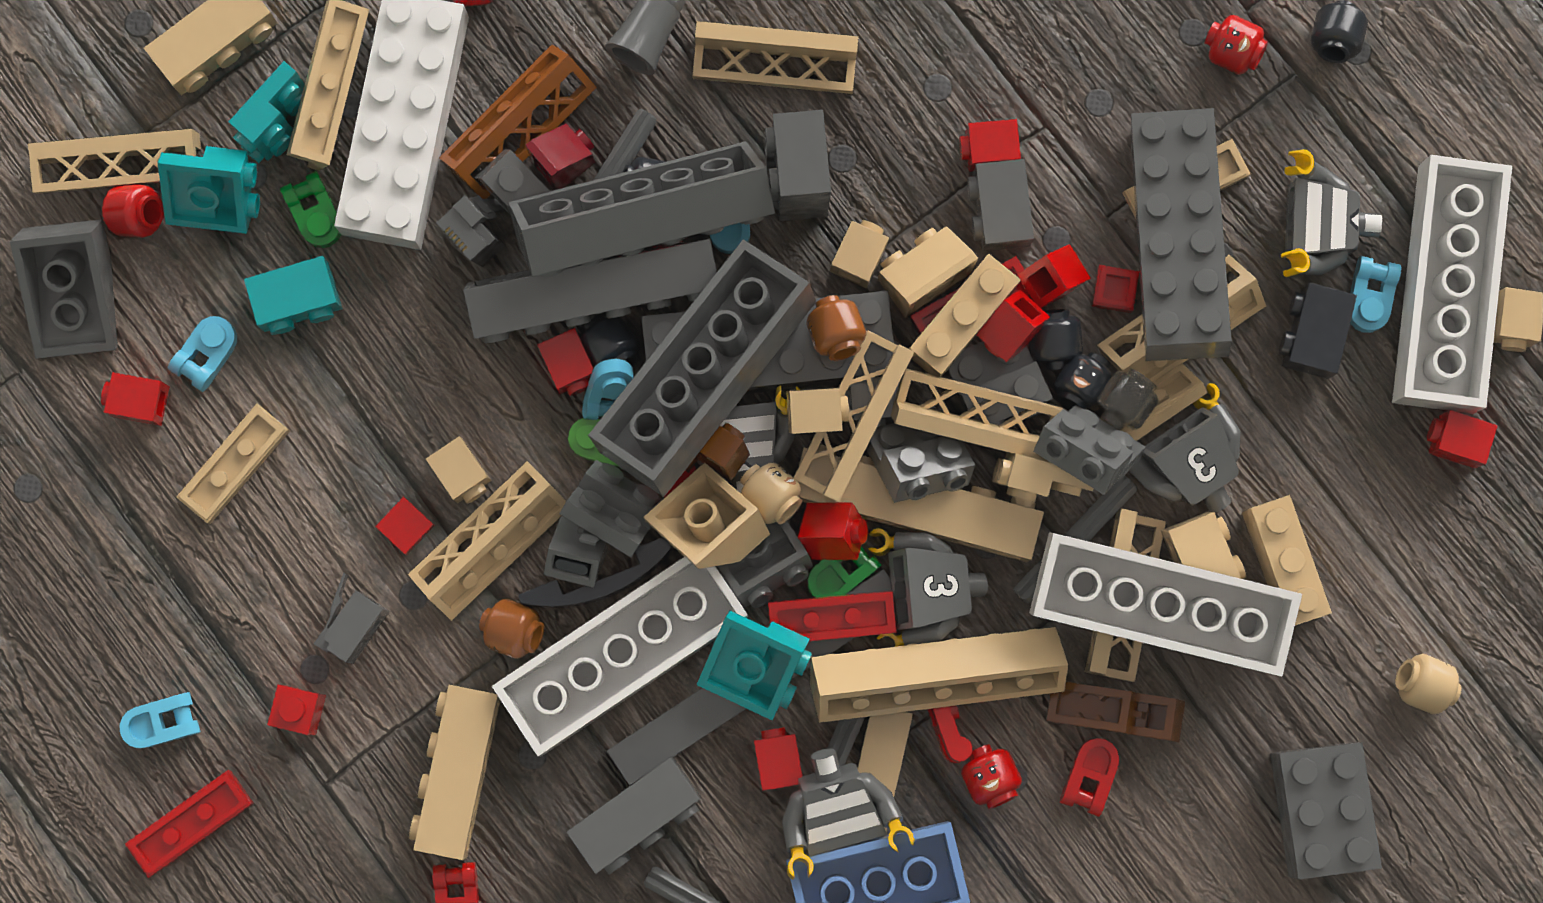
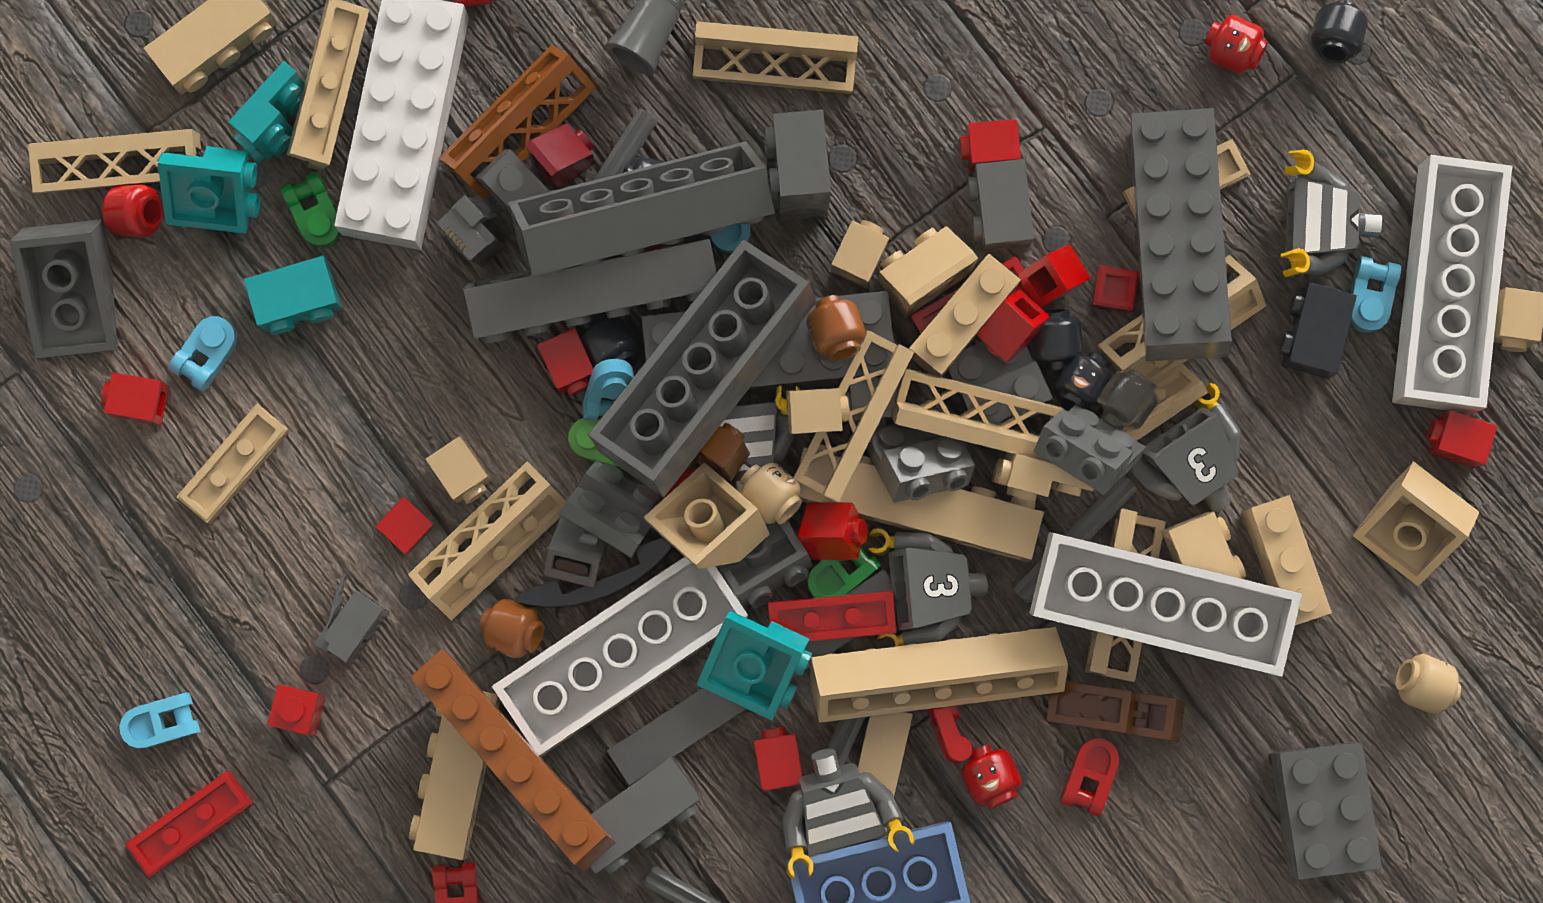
none -> dark orange brick [411,649,616,871]
none -> tan slope [1353,461,1479,586]

